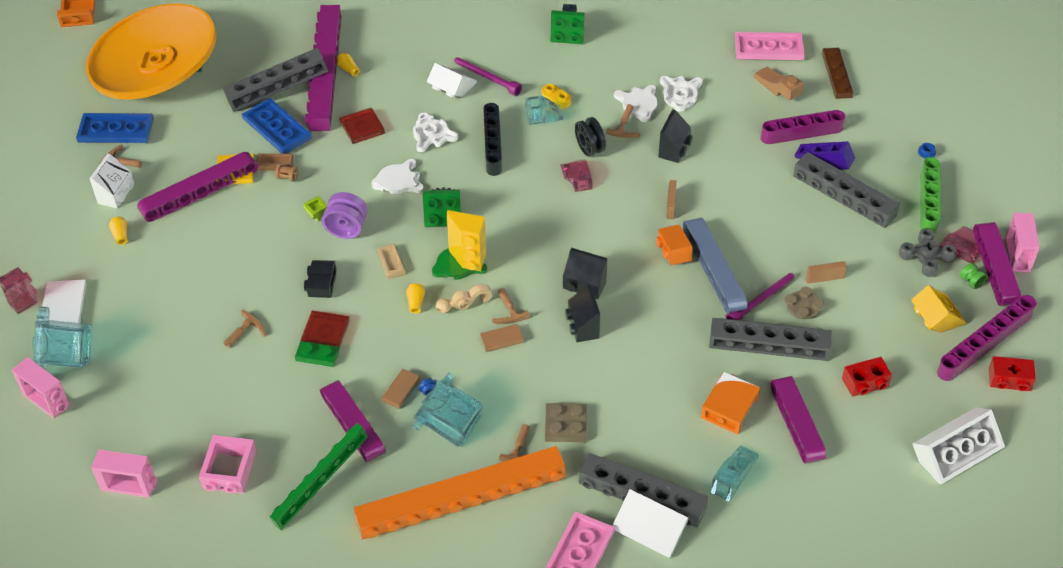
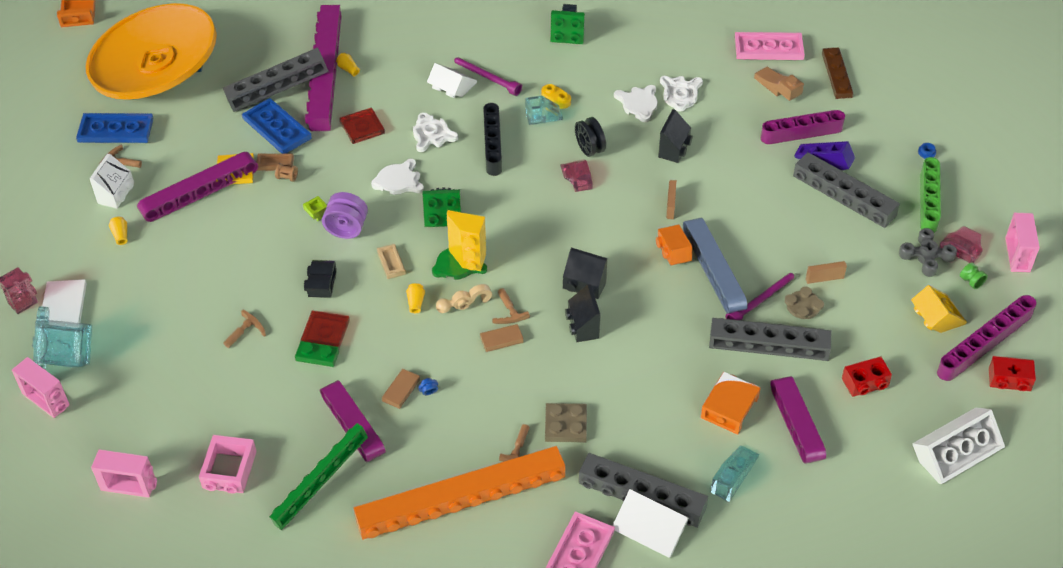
clear light blue piece [412,372,483,447] -> none
medium nougat piece [606,104,640,138] -> none
magenta beam [973,222,1021,306] -> none

